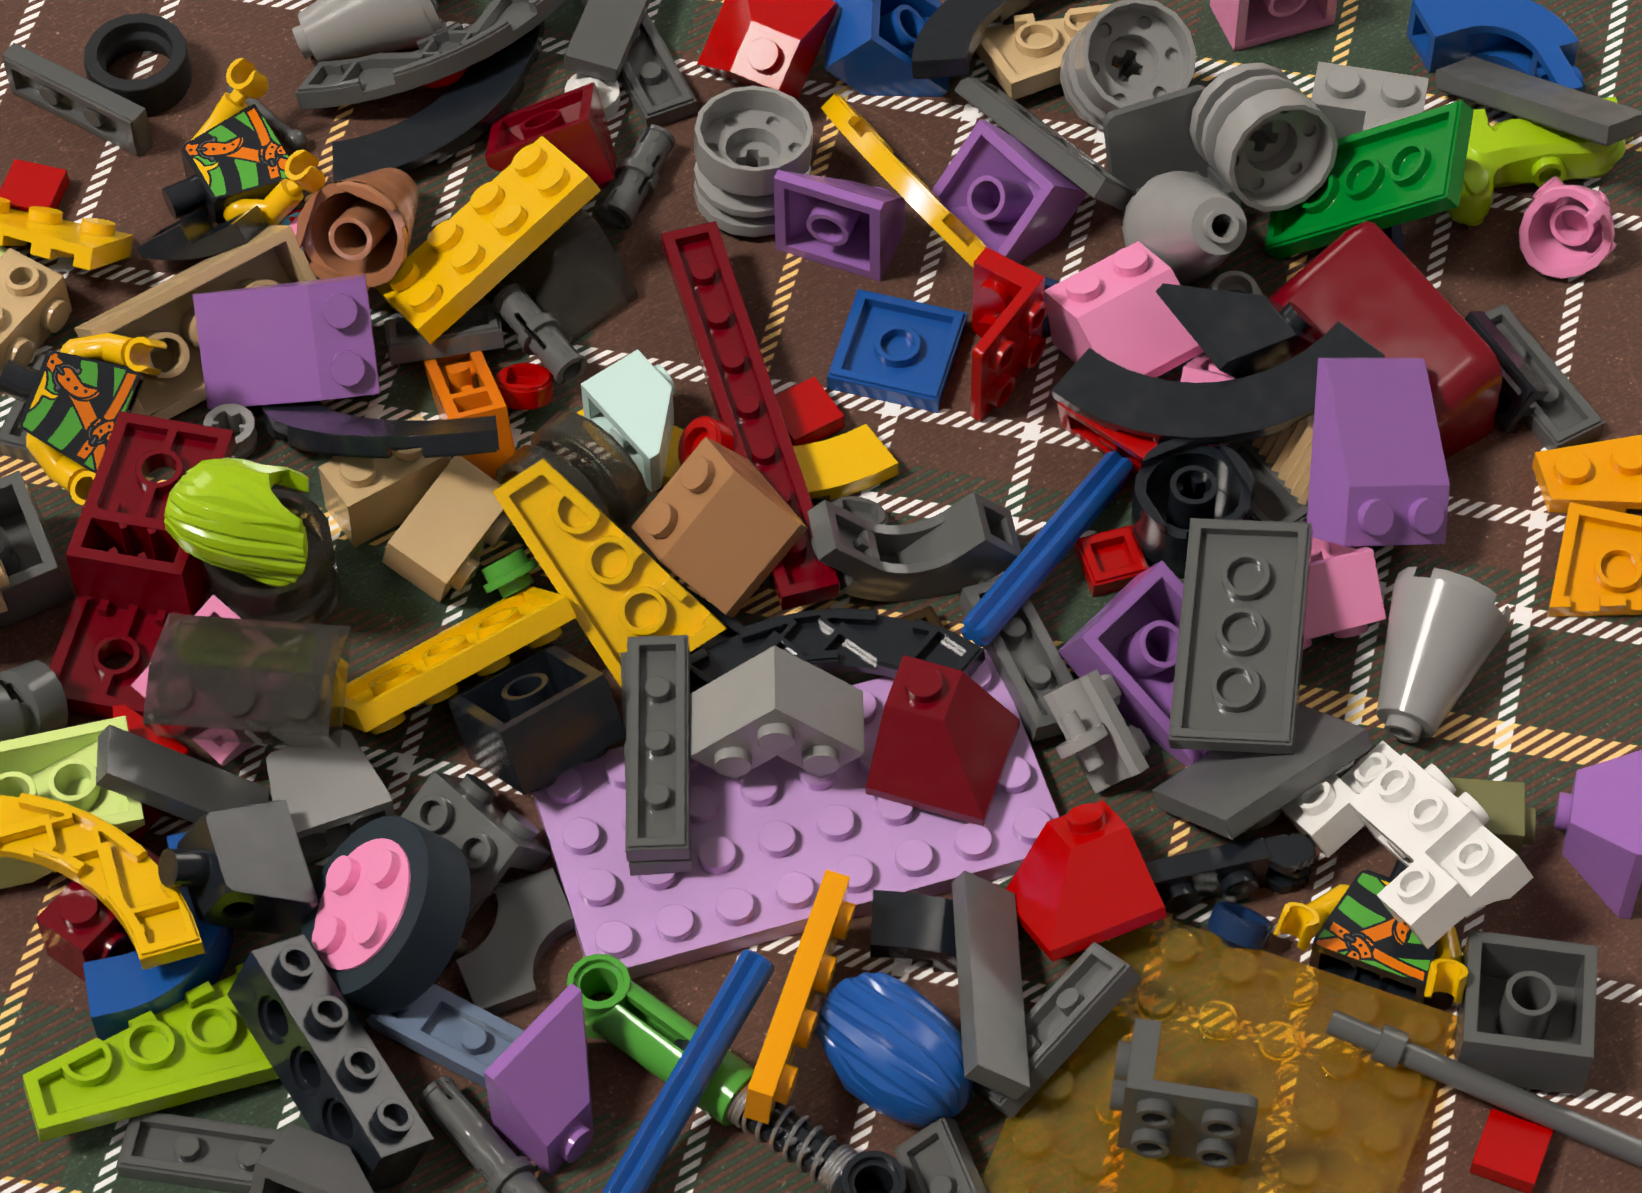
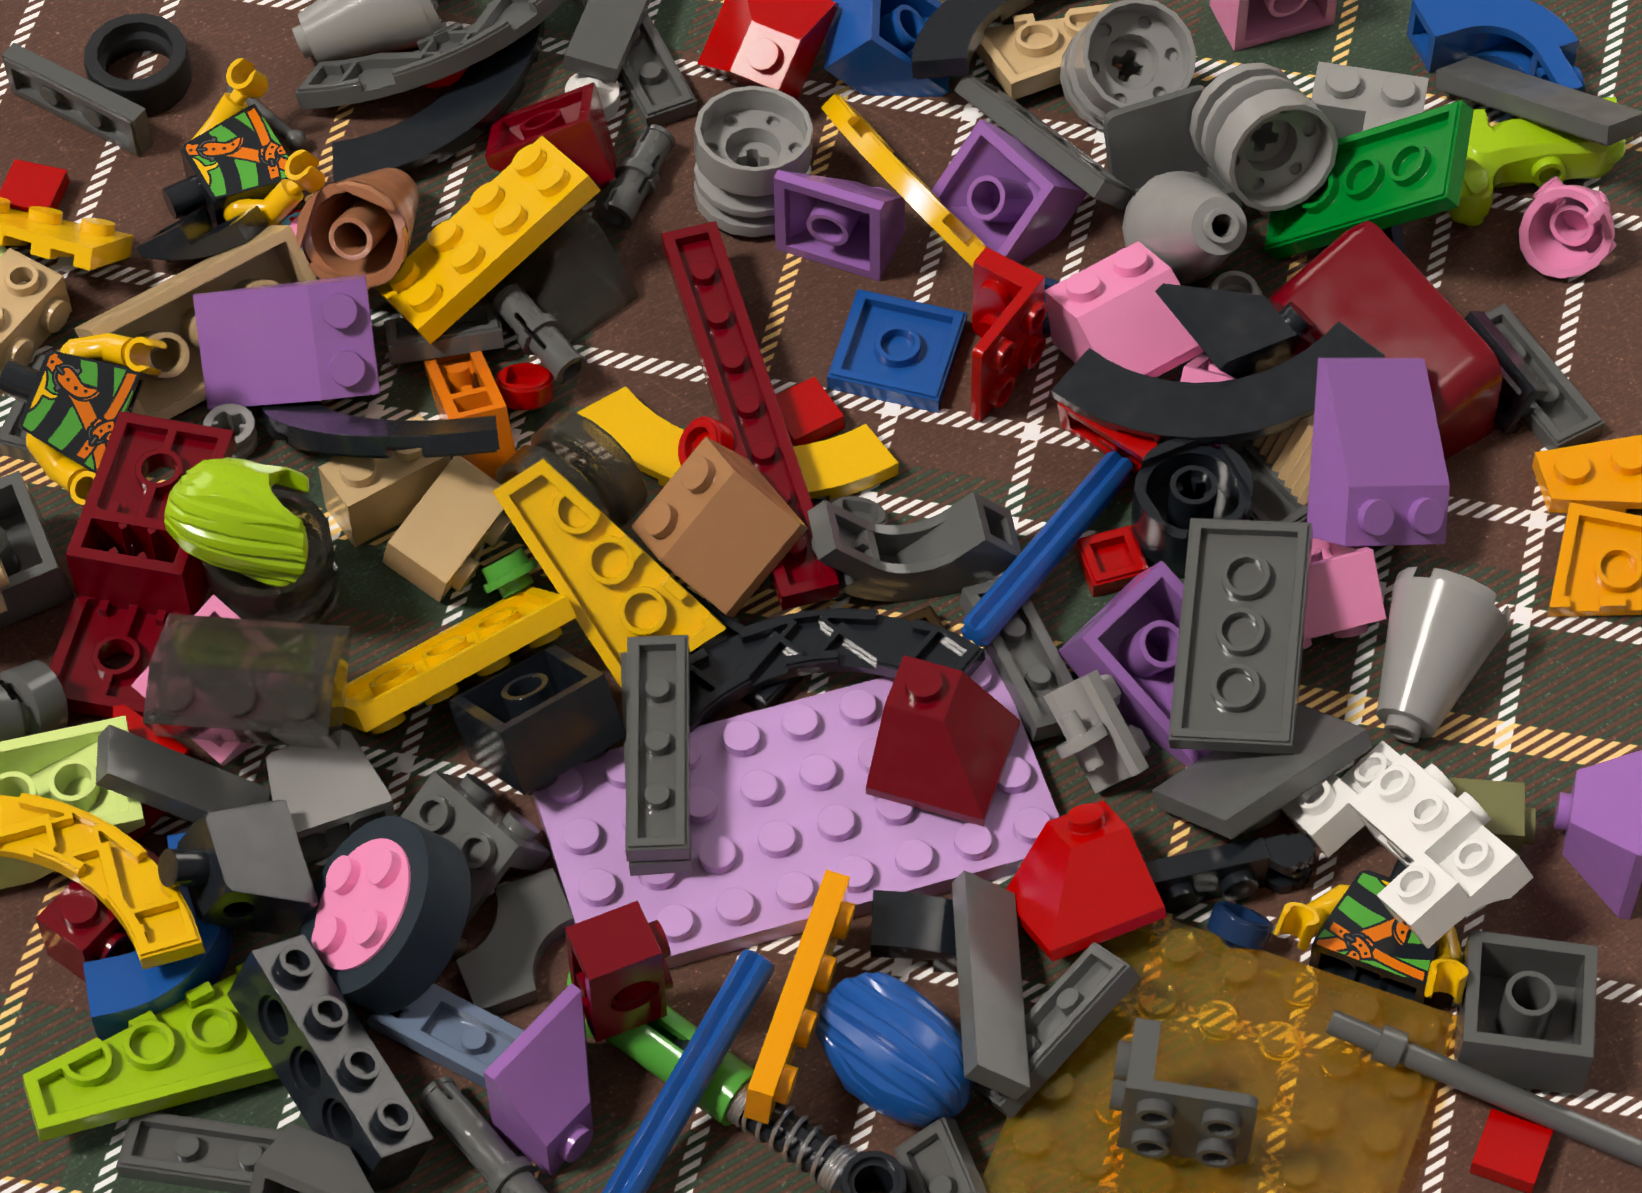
light aqua slope [581,349,676,493] -> none
light grey brick [689,645,865,779] -> none
none -> dark red brick [565,900,673,1043]

